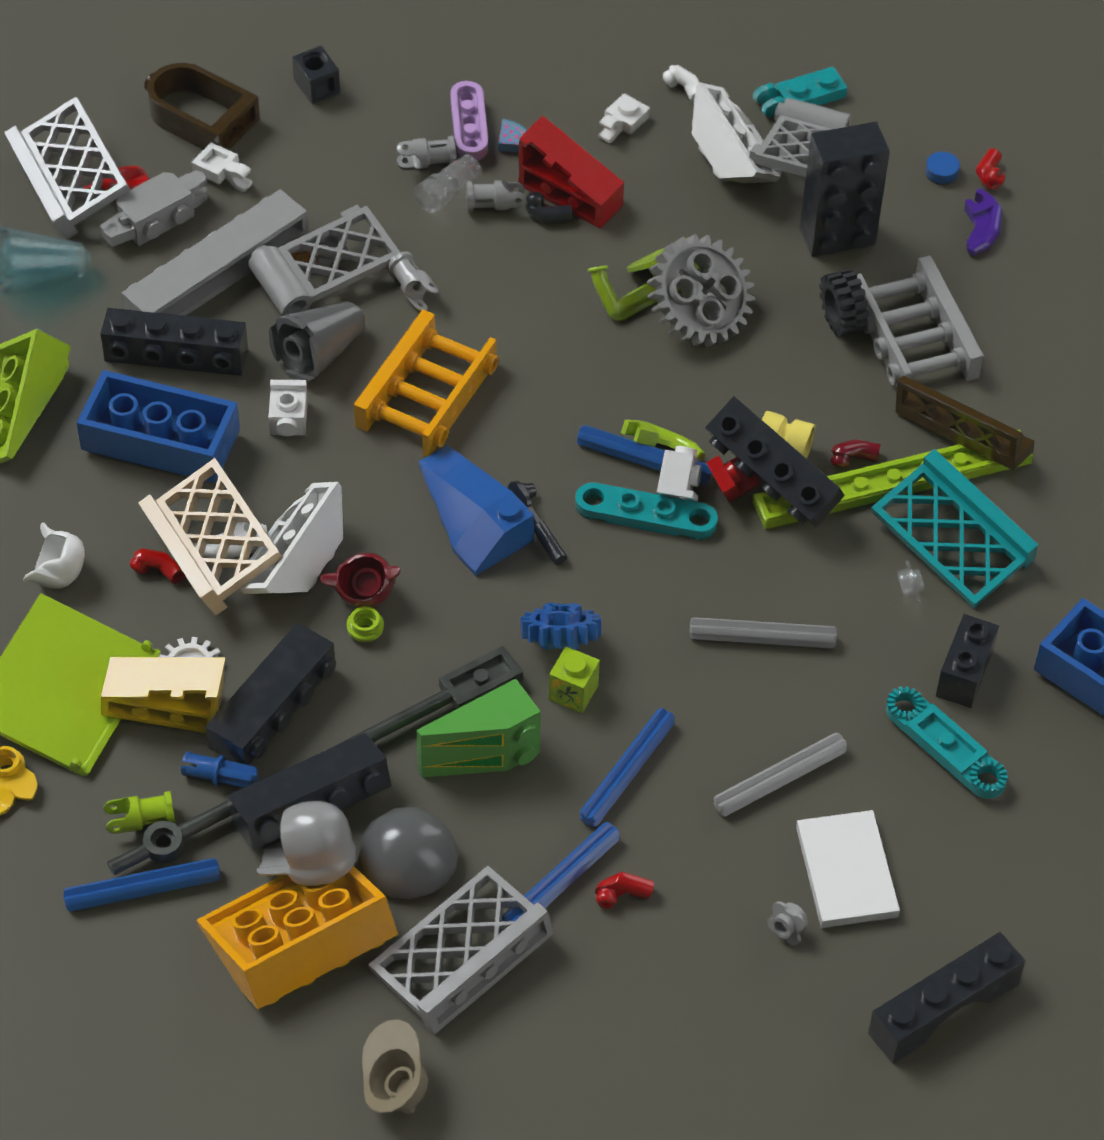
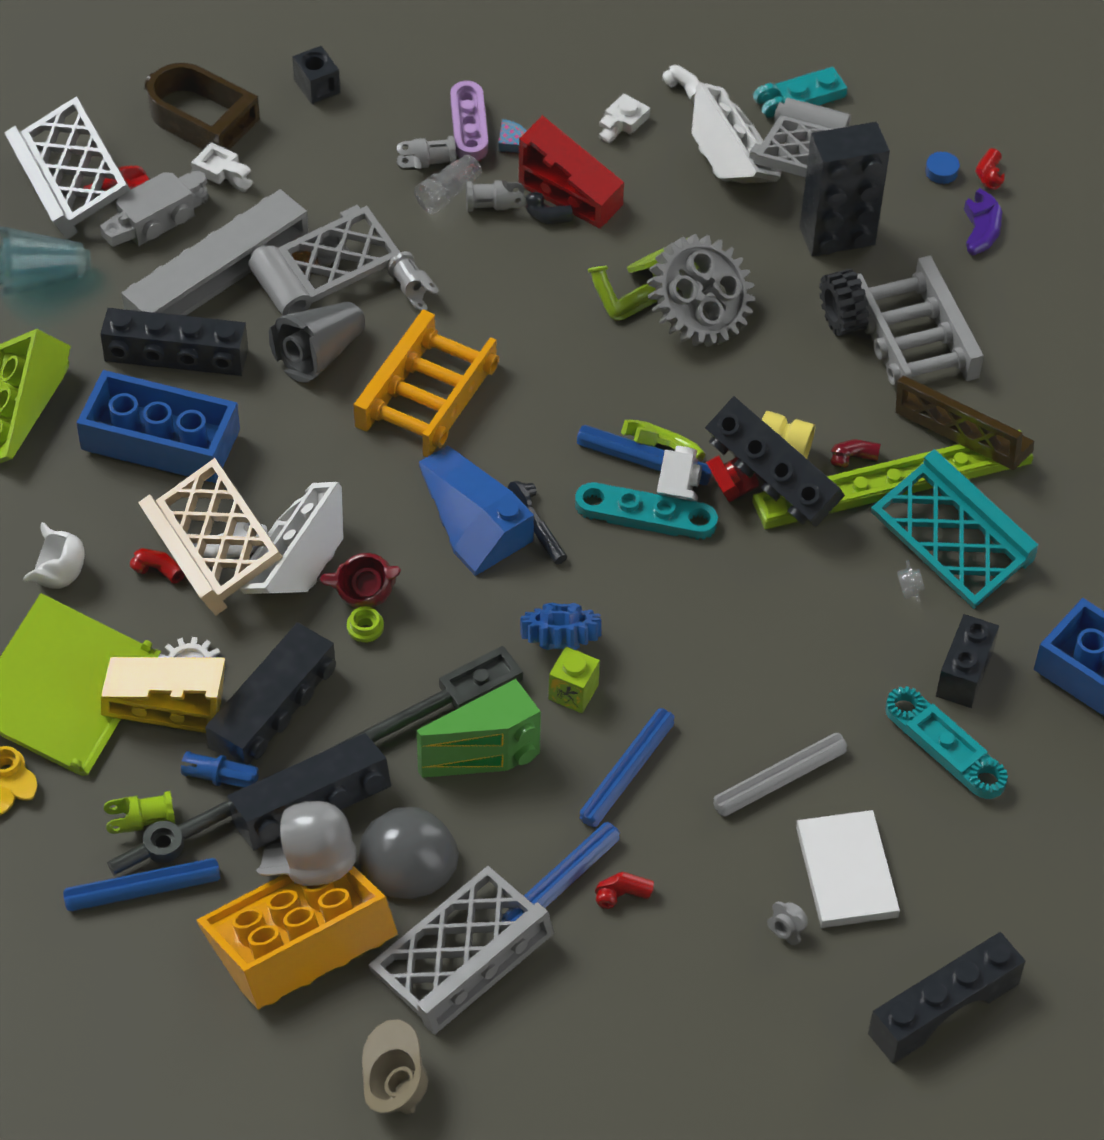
white brick [268,380,308,436] -> none
light grey axle [689,617,837,648] -> none

